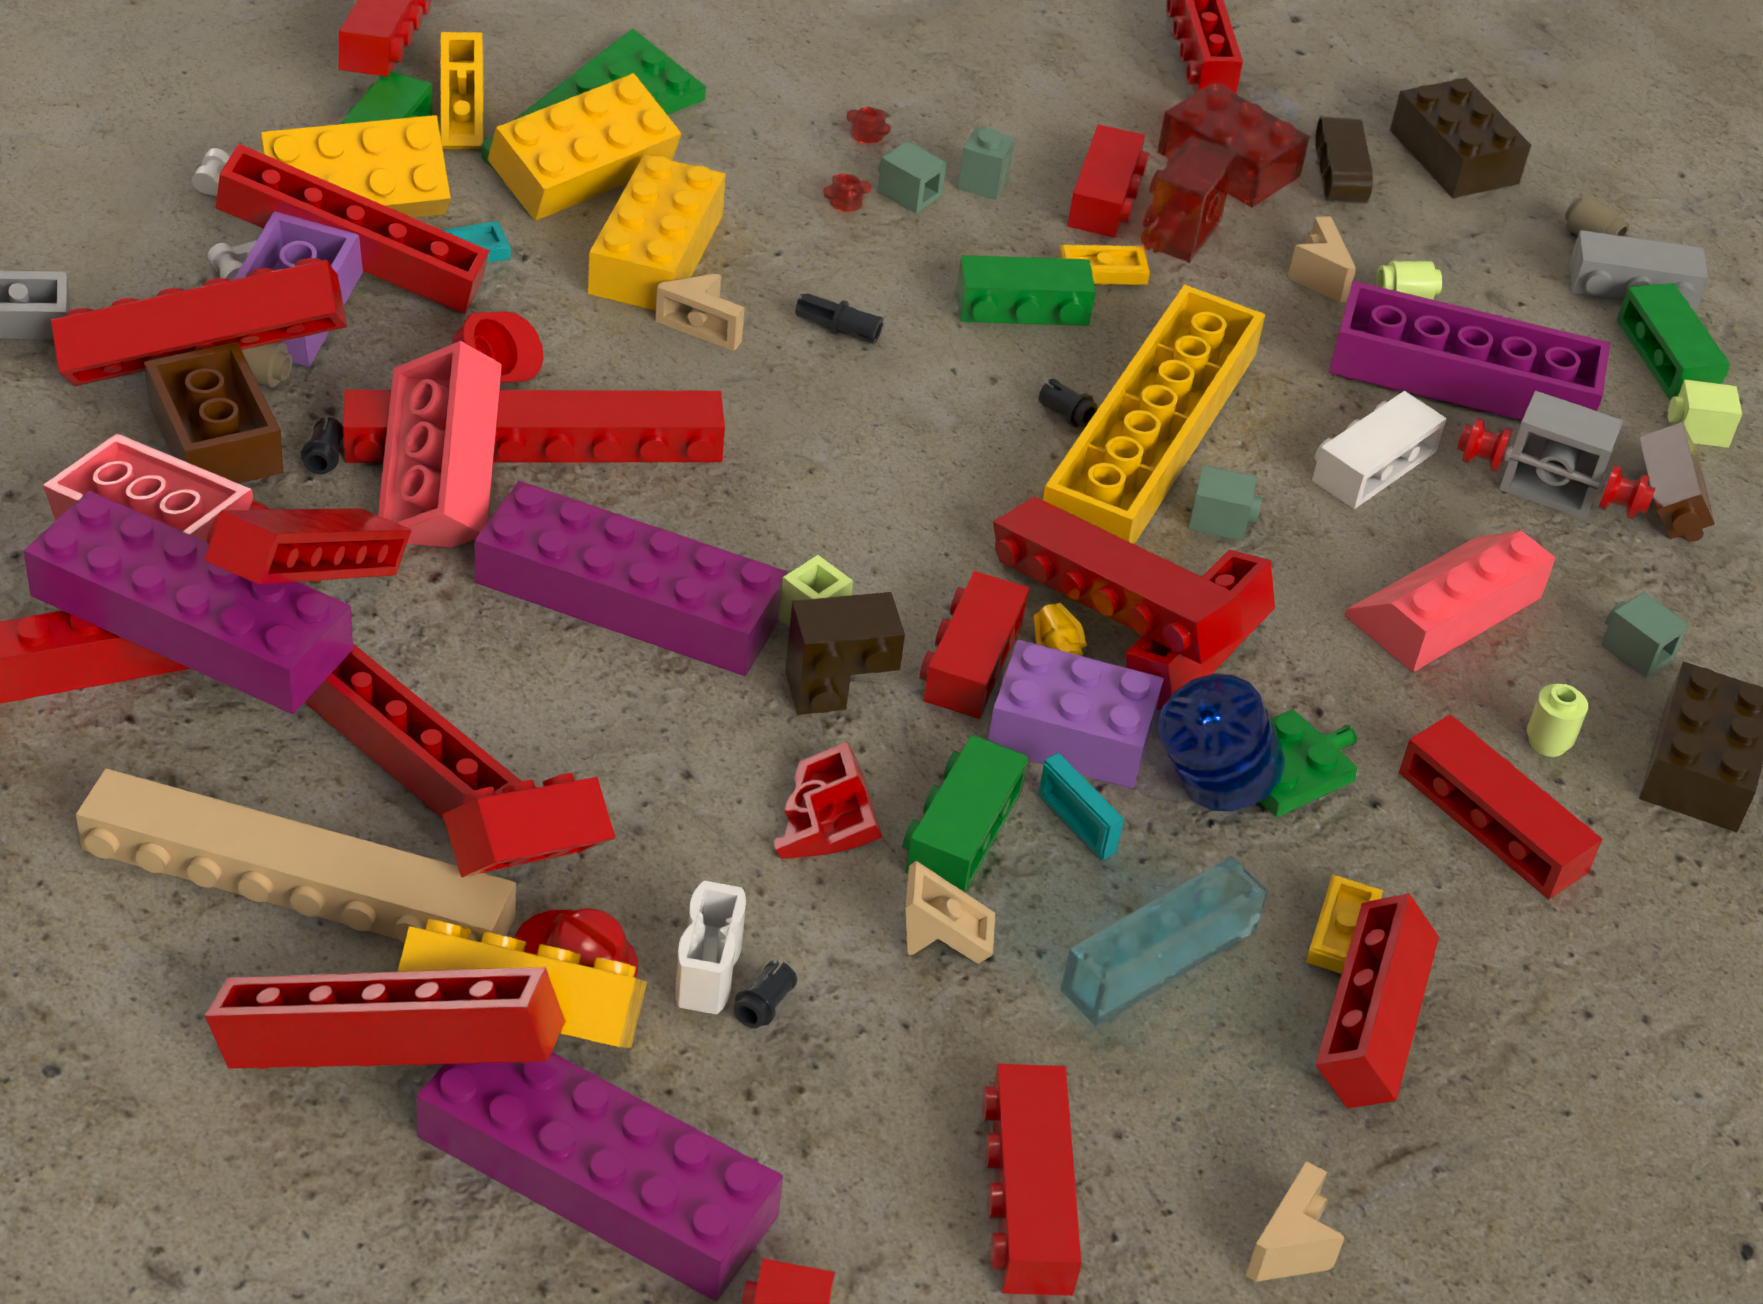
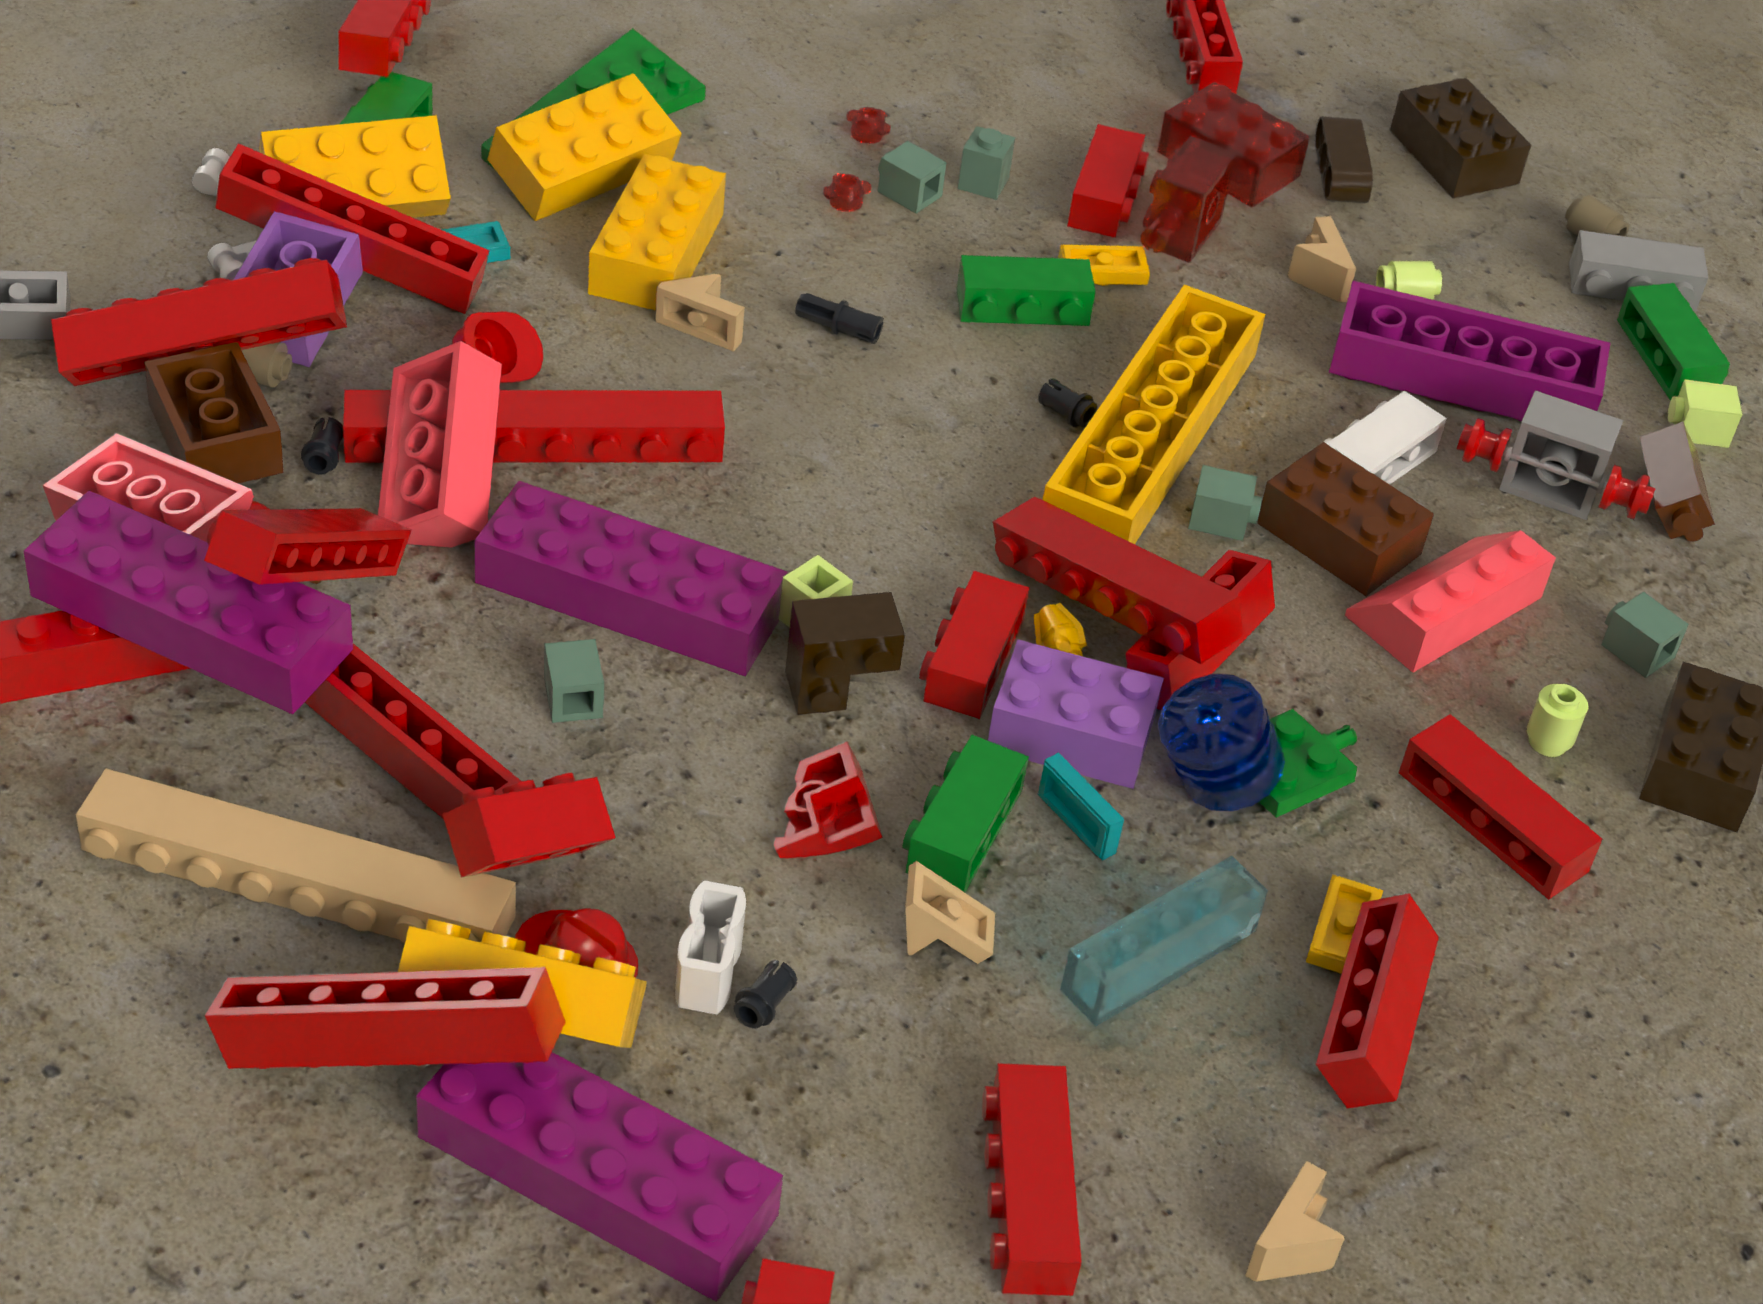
yellow slope [441,32,484,149] -> none
none -> sand green brick [544,639,604,723]
none -> reddish brown brick [1257,442,1434,597]

